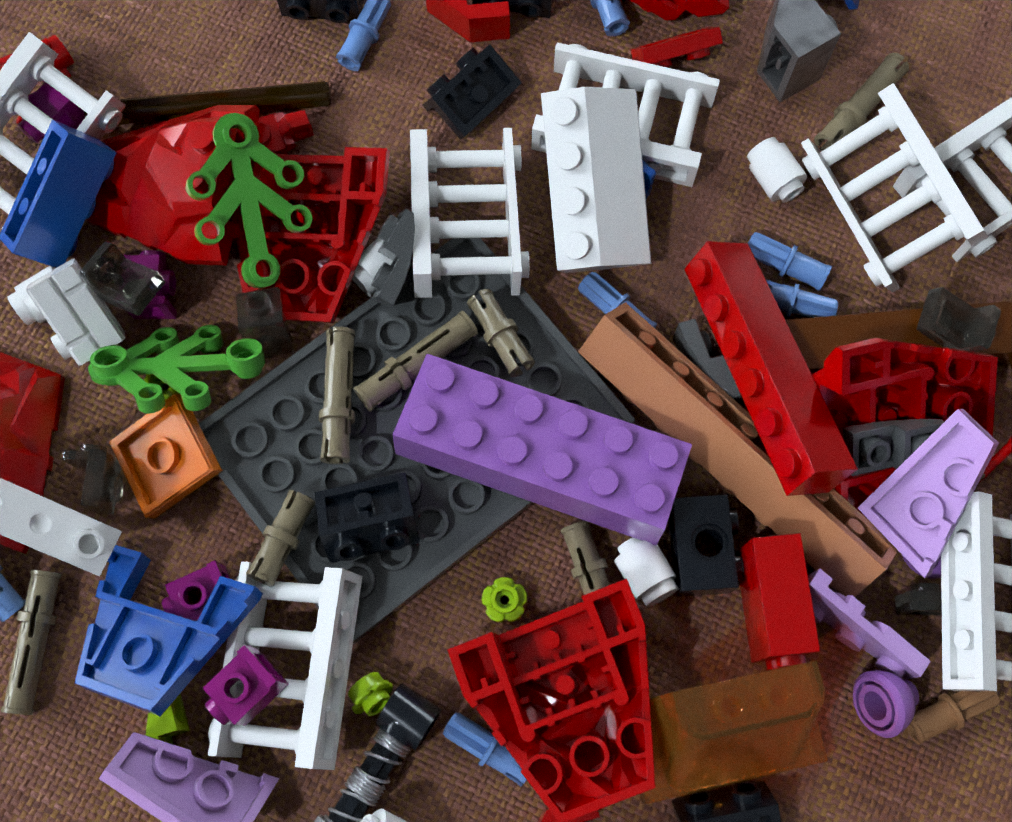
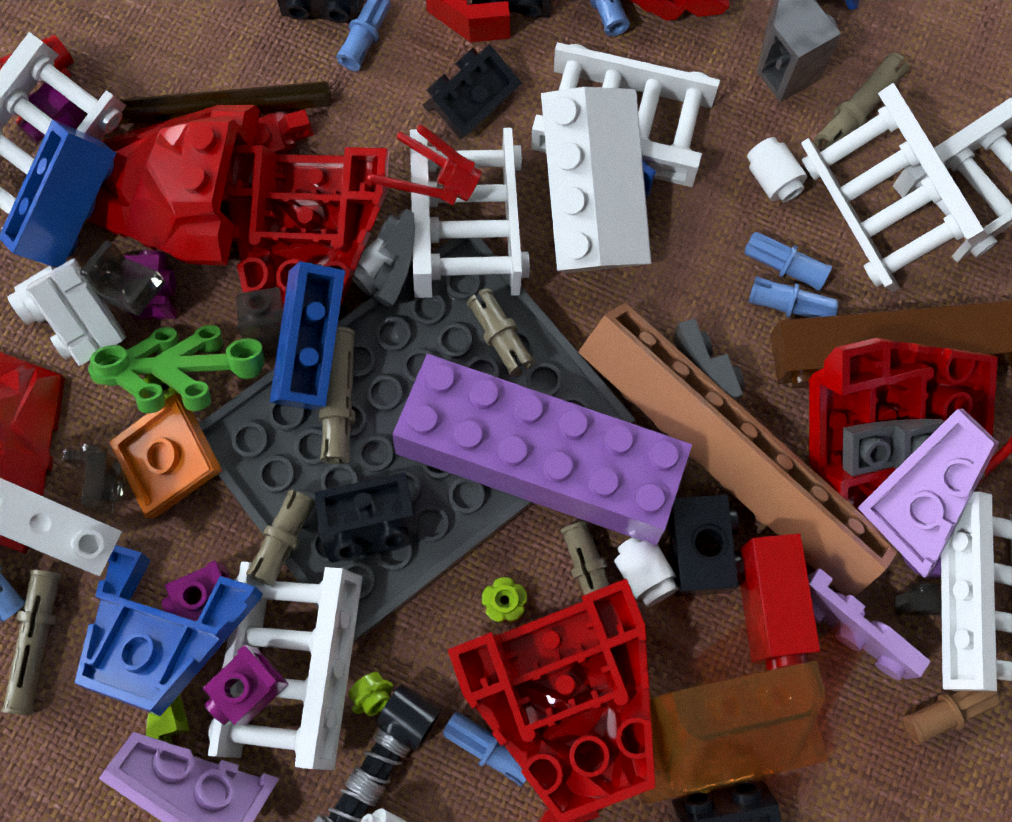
bright green plant [185,113,312,289] -> none
dark tan pin [353,311,478,412] -> none
medium blue axle [578,271,657,328] -> none
red plate [630,27,723,67] -> none
red brick [684,241,858,496] -> none
medium lavender brick [853,670,919,738] -> none
clear smoke bracket [916,287,1001,352] -> none
none -> blue brick [269,261,345,410]
none -> red plant [367,125,482,205]

